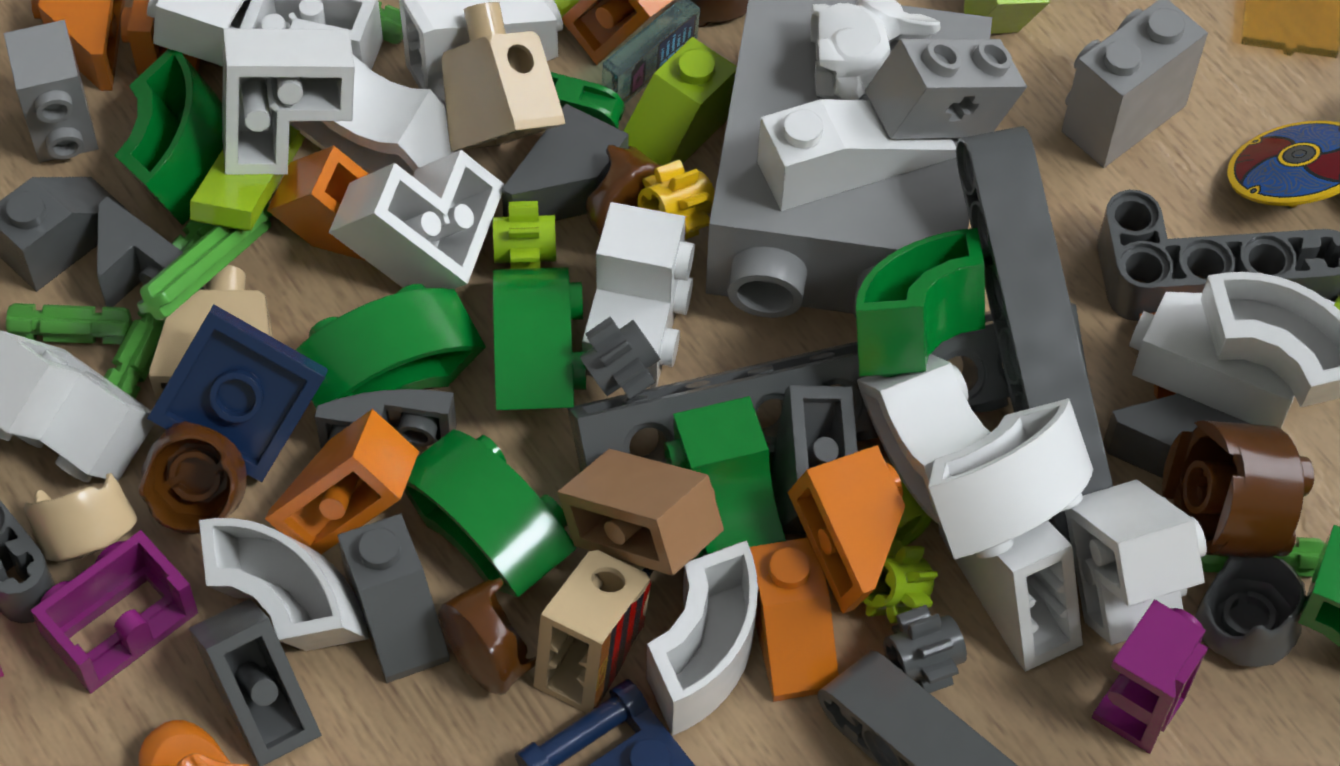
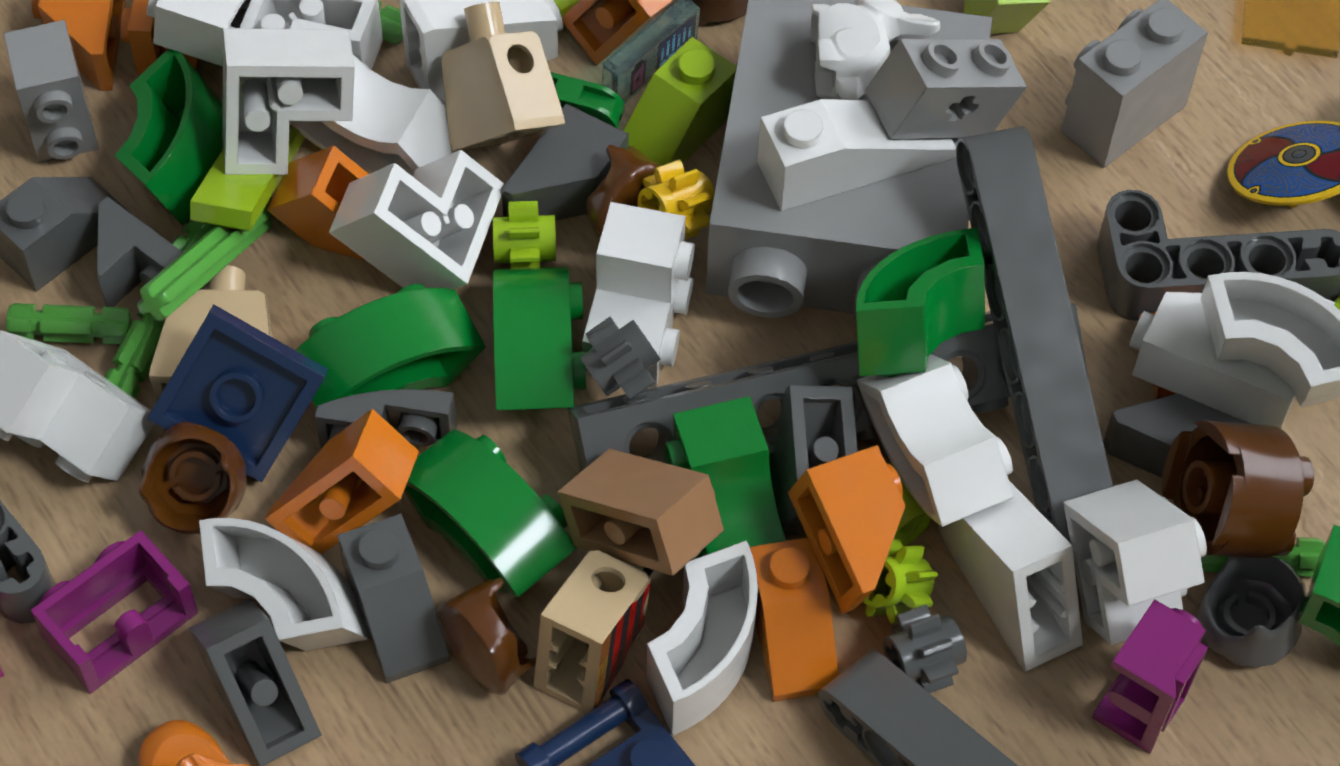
tan hair [24,473,137,561] -> none
white brick [928,398,1093,560] -> none

